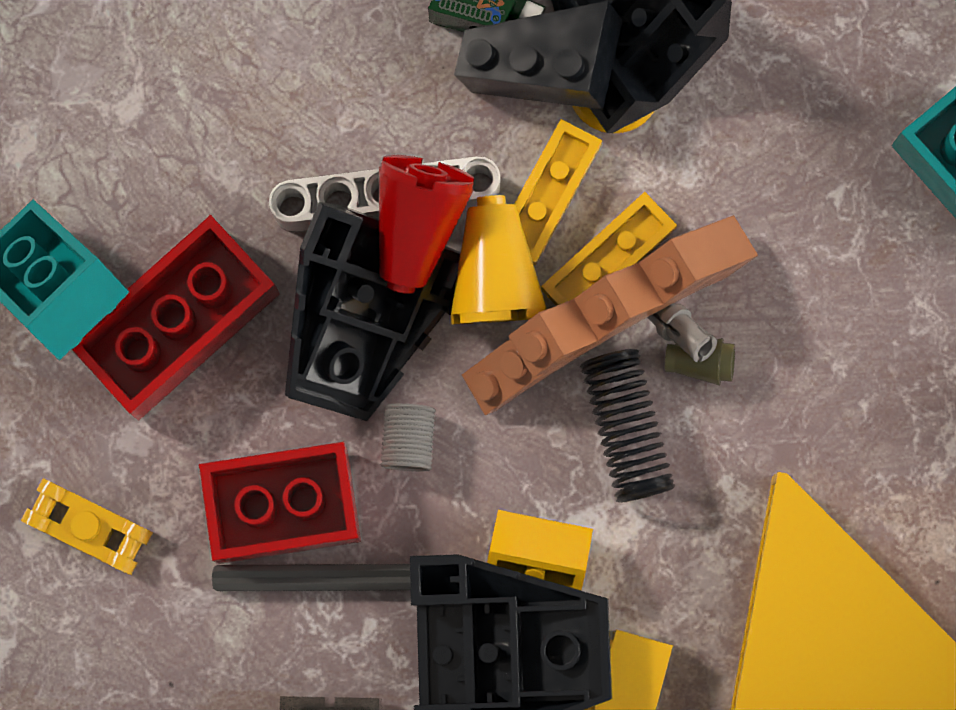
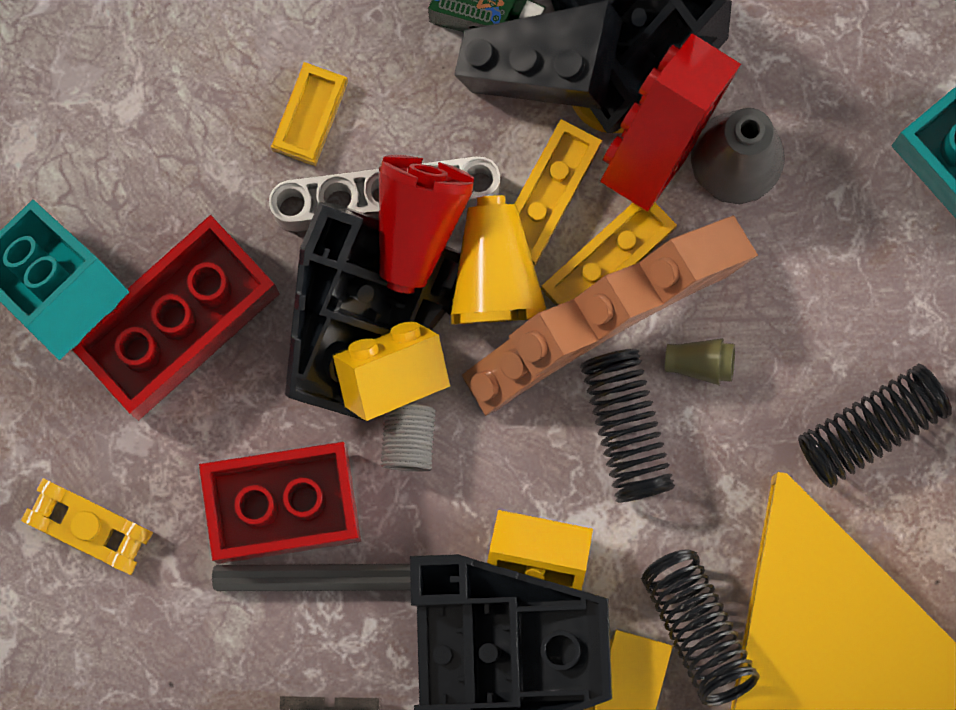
light grey pin [647,303,717,362] -> none
none -> yellow tile [271,62,348,166]
none -> yellow brick [333,322,450,421]
none -> red brick [600,33,741,212]
none -> black piece [641,549,759,706]
none -> dark grey cone [690,108,785,204]
none -> black piece [798,363,952,488]

